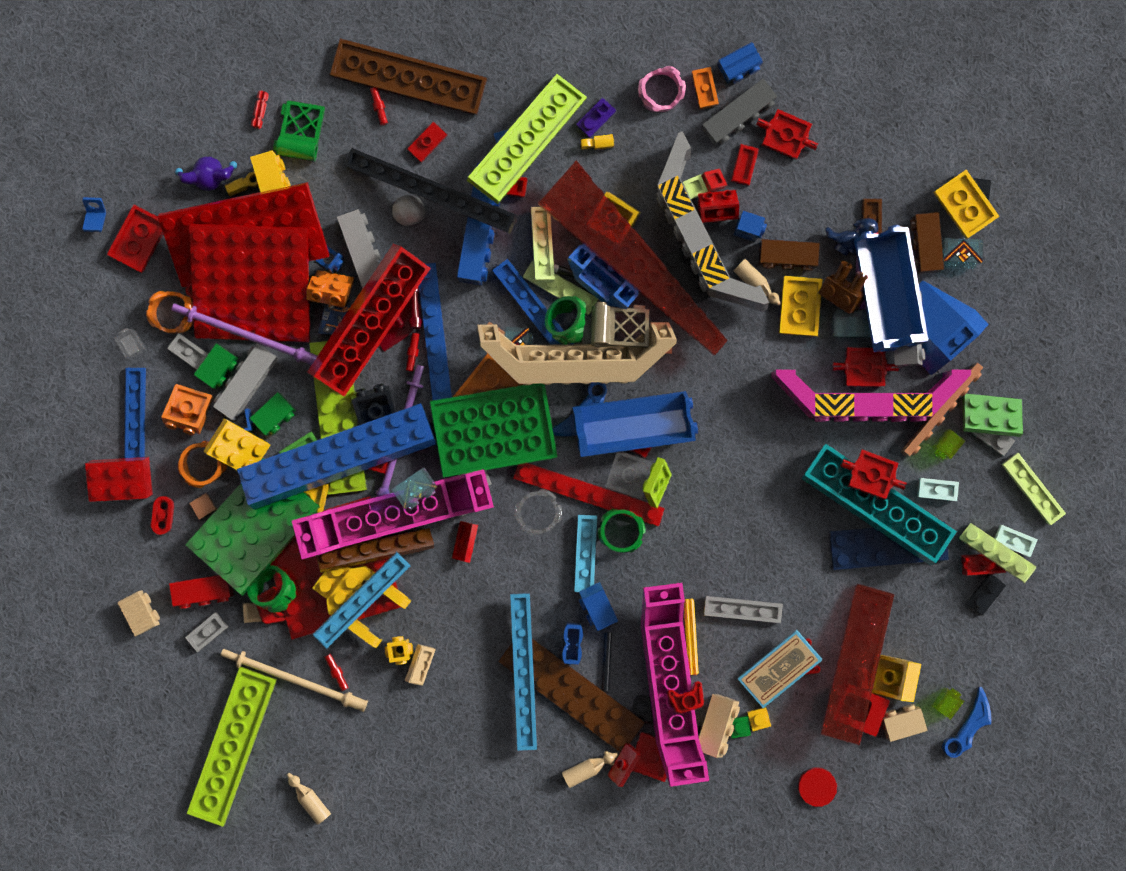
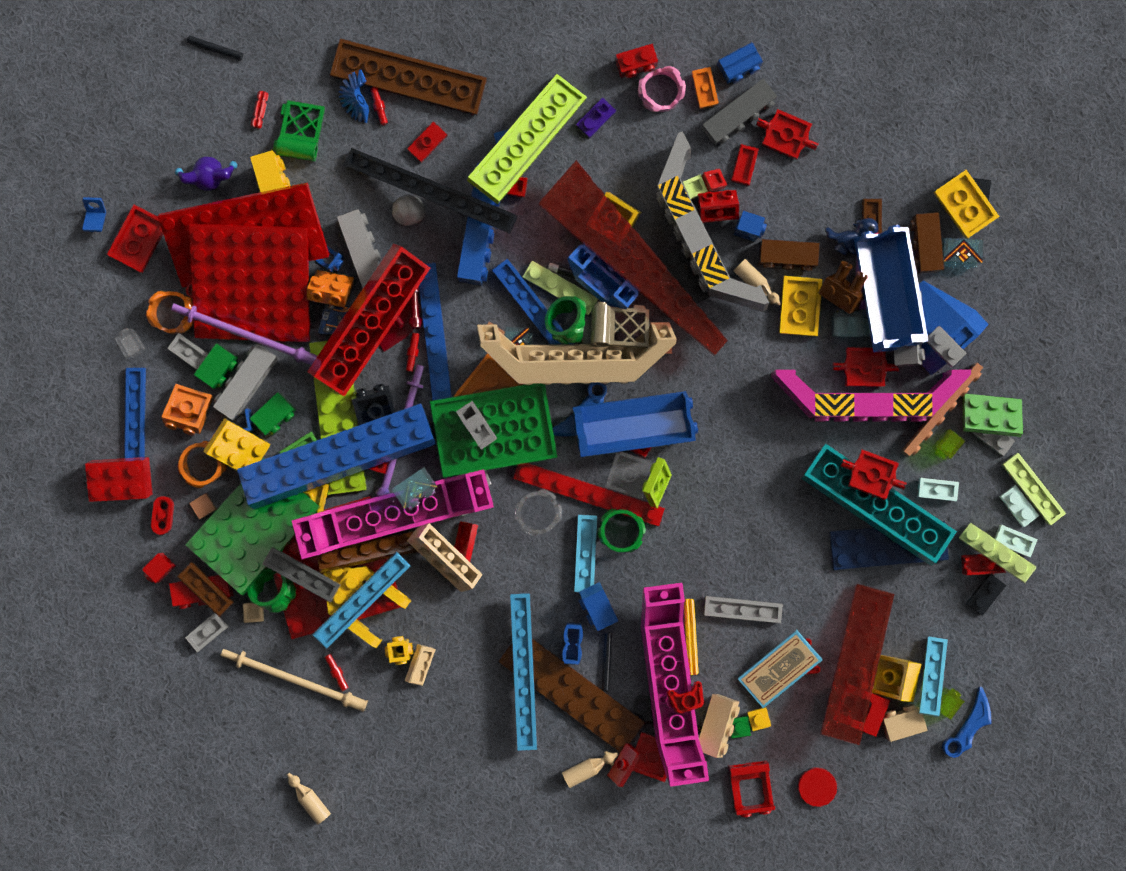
tan brick [118,590,160,636] -> none
lime plate [187,666,277,827] -> none
yellow bar [225,172,259,197] -> none
red piece [255,587,286,624] -> none
yellowish green plate [530,207,555,282] -> none
yellow bar [581,134,614,150] -> none
none -> red brick [142,552,176,583]
none -> reddish brown tile [177,562,234,617]
none -> black bar [187,35,244,60]
none -> dark grey plate [263,547,341,602]
none -> blue hair [339,70,369,123]
none -> tan brick [407,523,483,592]
none -> light grey brick [456,401,497,449]
none -> red brick [615,43,658,78]
none -> red window [729,760,776,817]
none -> medium azure plate [919,636,948,717]
none -> light grey plate [927,326,967,367]
none -> light aqua plate [999,485,1039,527]

